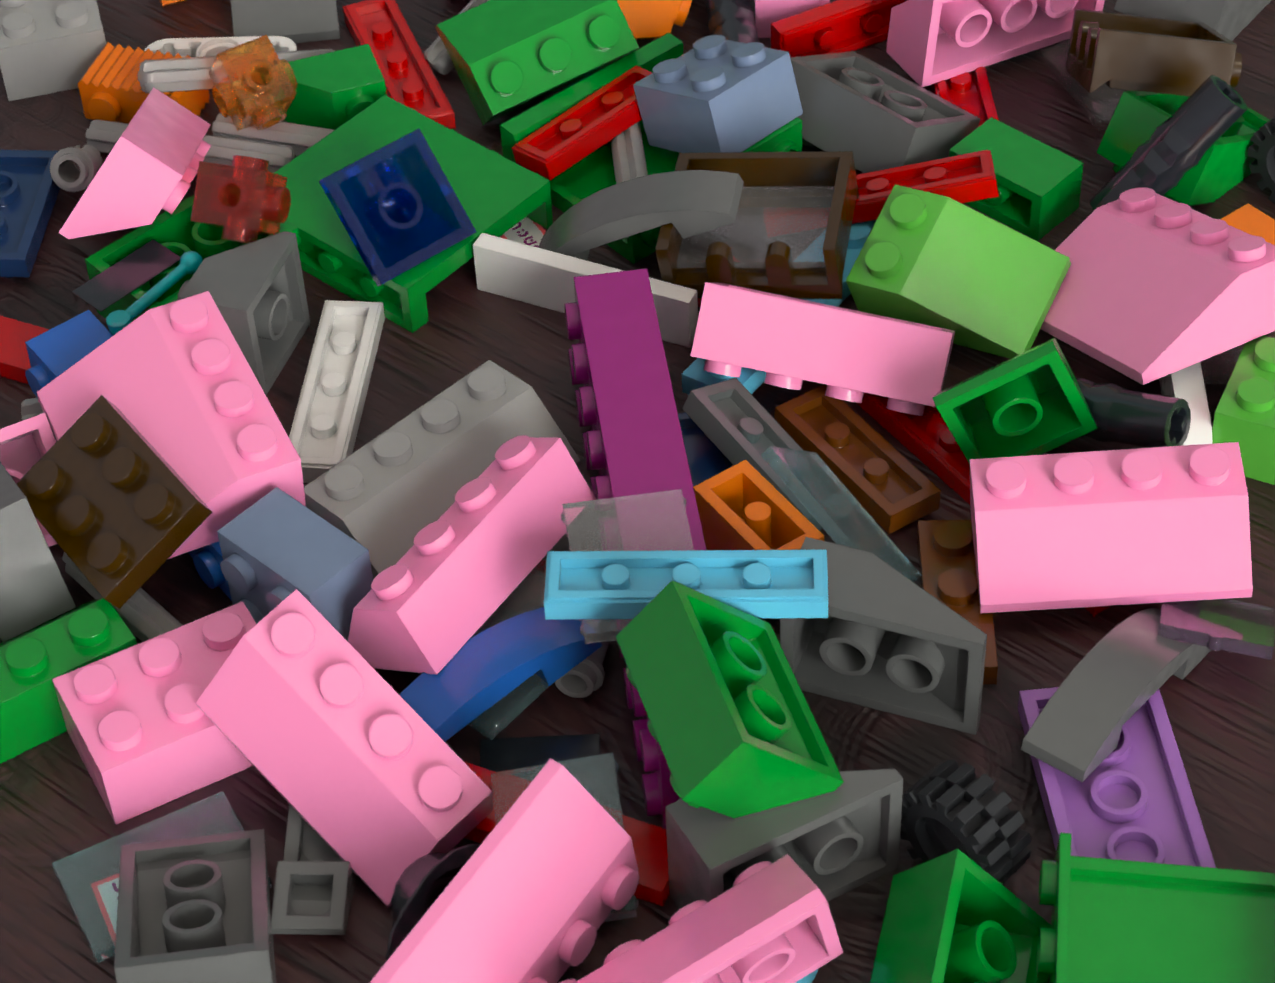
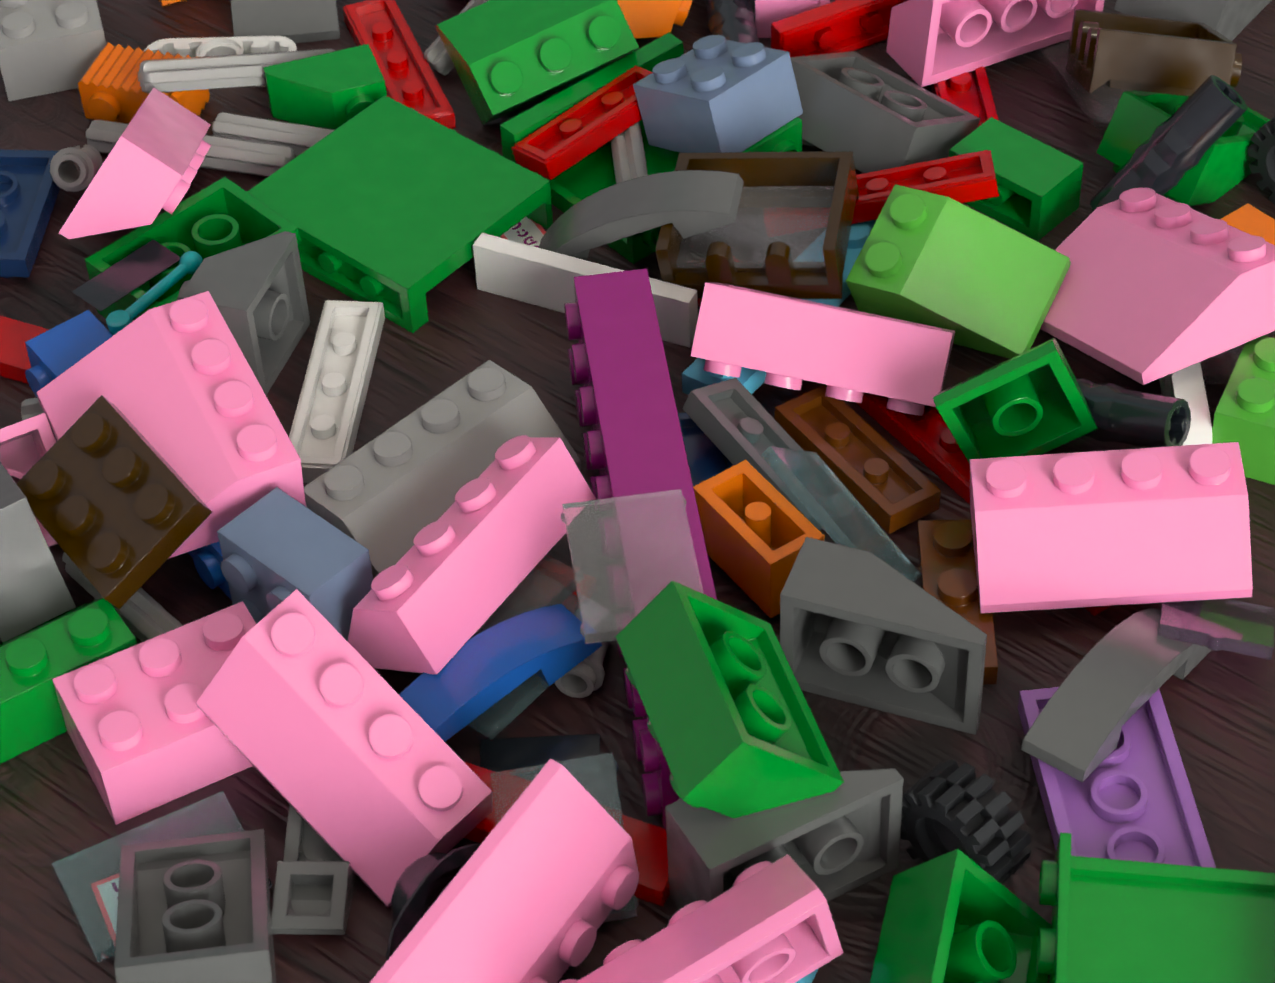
clear red brick [191,155,291,243] -> none
clear orange brick [209,35,297,131] -> none
clear blue slope [319,128,476,287] -> none
medium azure tile [544,549,828,620] -> none

